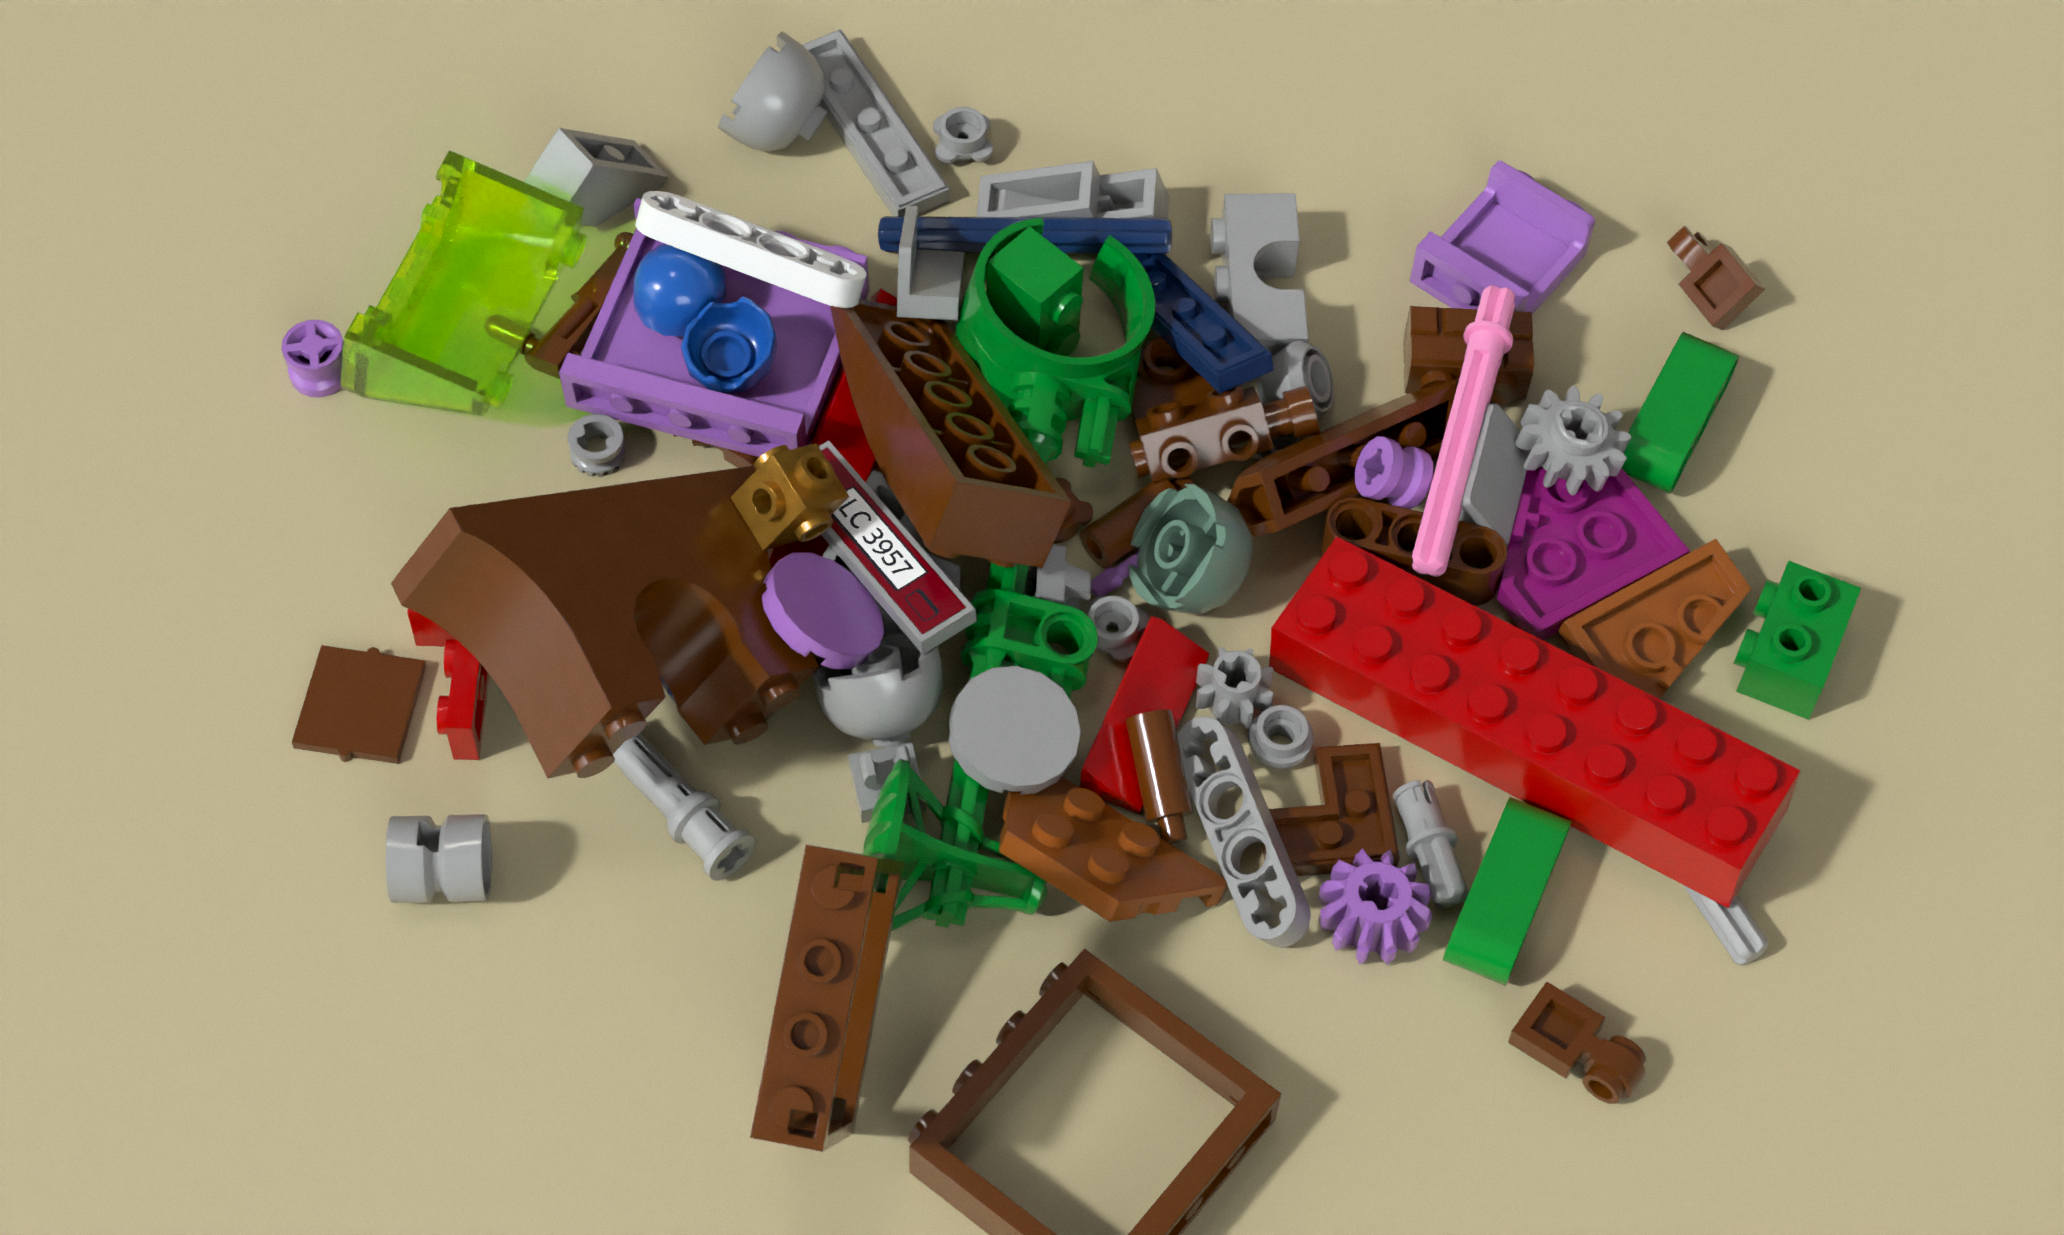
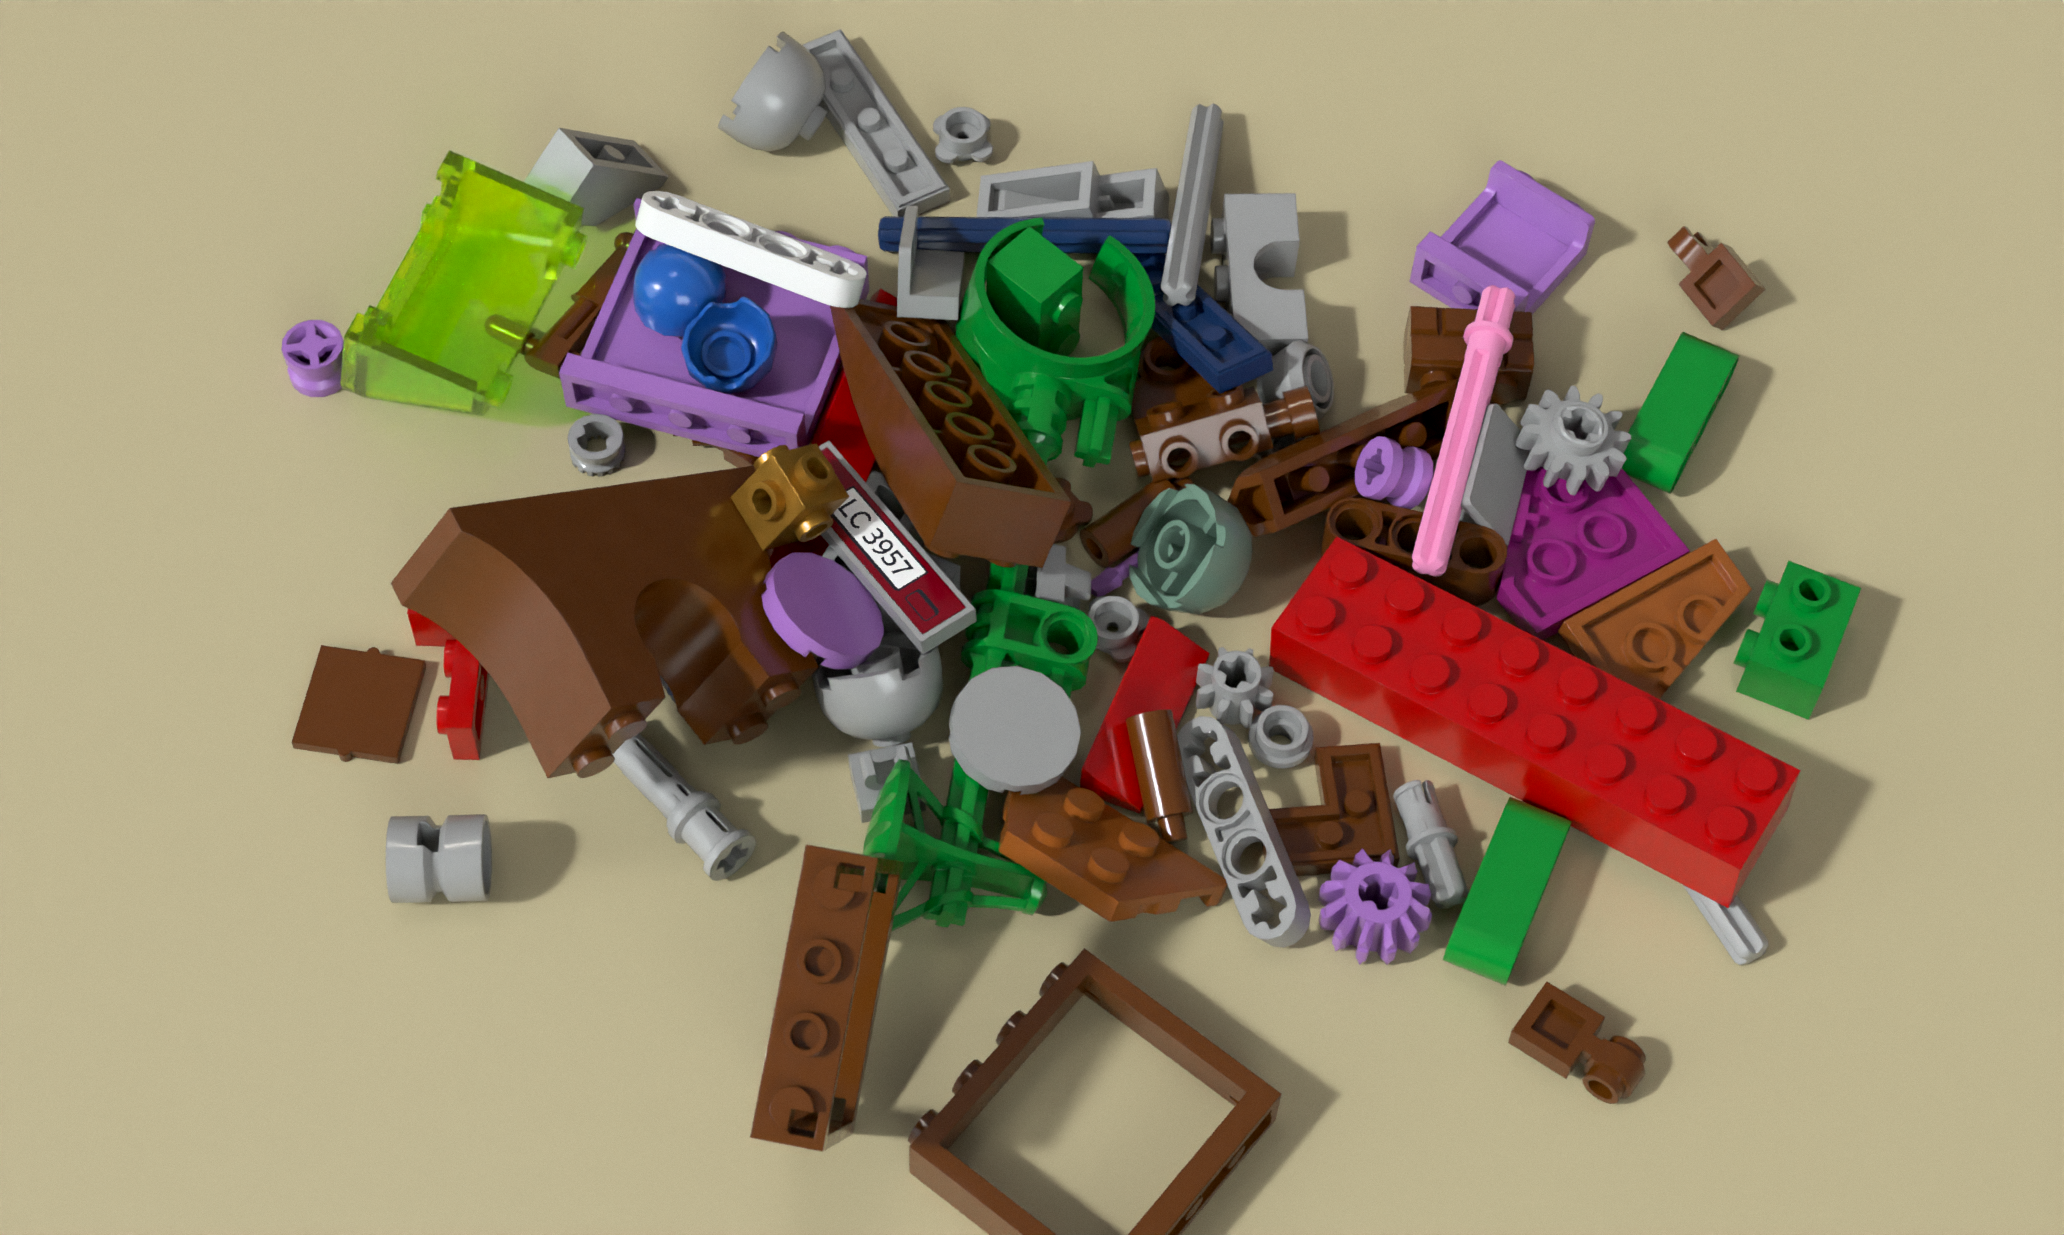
none -> light grey axle [1161,103,1224,306]

